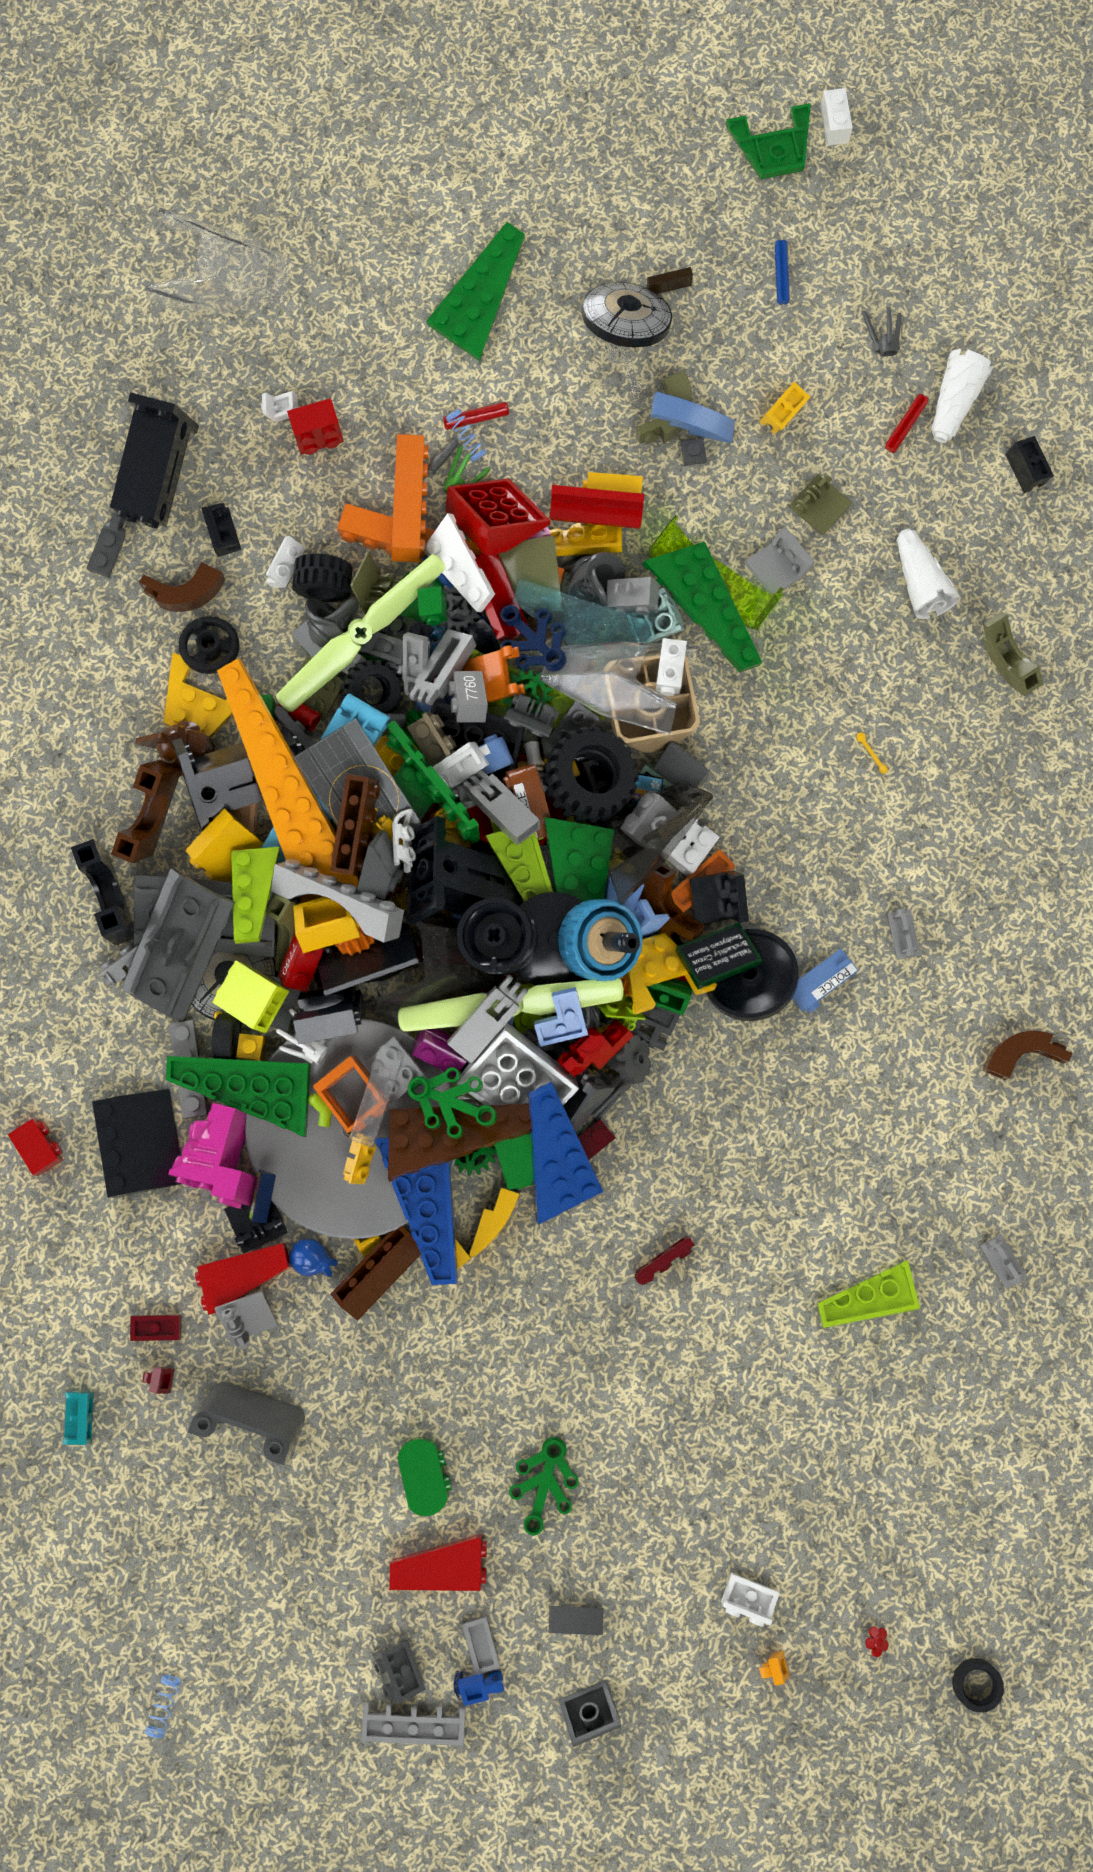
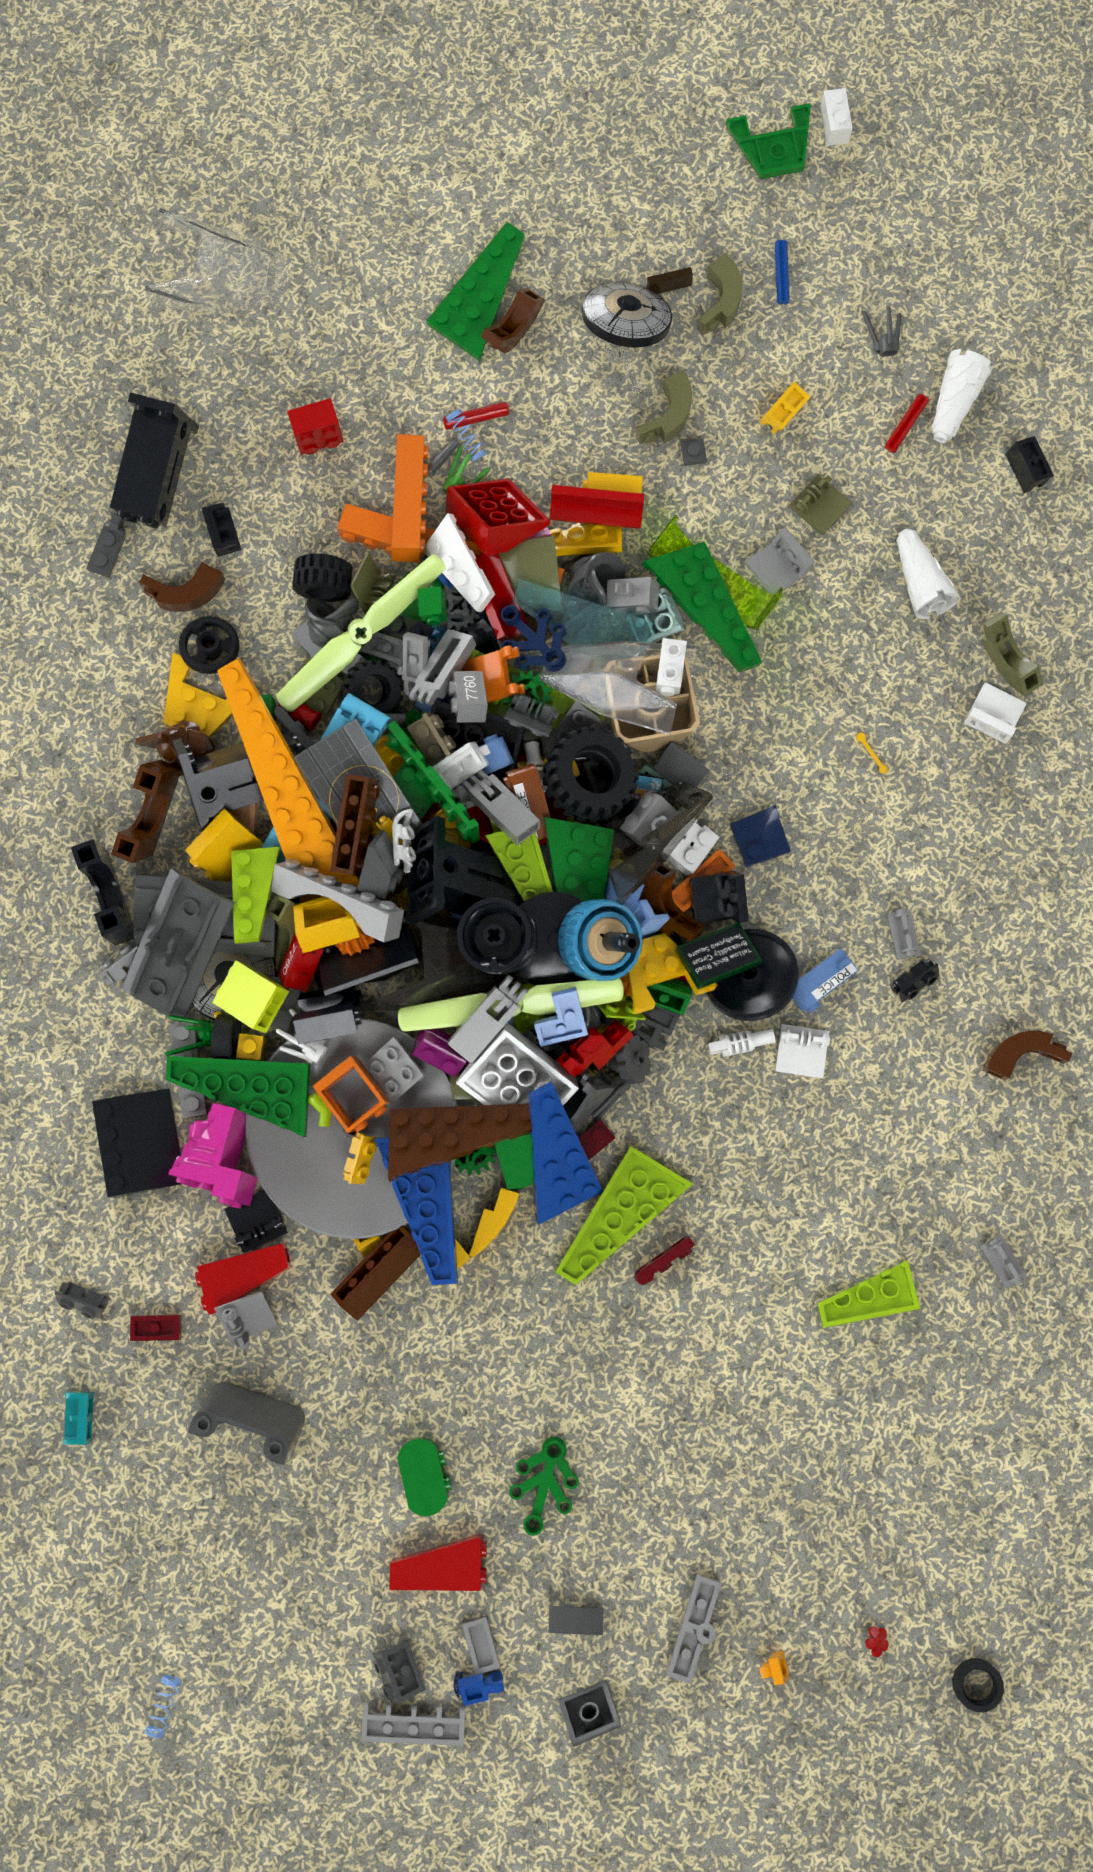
red brick [7,1118,63,1176] -> none
dark red tile [142,1367,175,1394] -> none
dark blue slope [249,1169,276,1223] -> none
white bracket [261,391,298,422] -> none
white bracket [266,536,306,588] -> none
blue piece [289,1239,338,1277] -> none
clear tile [349,1045,405,1148] -> none
green plant [408,1067,497,1139] -> none
medium blue slope [651,392,735,443] -> none
white bracket [721,1573,780,1627] -> none
none -> dark grey hinge [55,1282,109,1320]
none -> green plant [165,1015,214,1056]
none -> reddish brown arch [481,288,545,354]
none -> lime wing [555,1146,693,1285]
none -> light grey hinge [666,1573,722,1684]
none -> olive arch [697,253,742,335]
none -> white hinge [708,1028,776,1057]
none -> dark blue plate [730,805,791,868]
none -> white hinge [775,1024,830,1079]
none -> black hinge [890,959,939,1003]
none -> white bracket [964,683,1026,744]

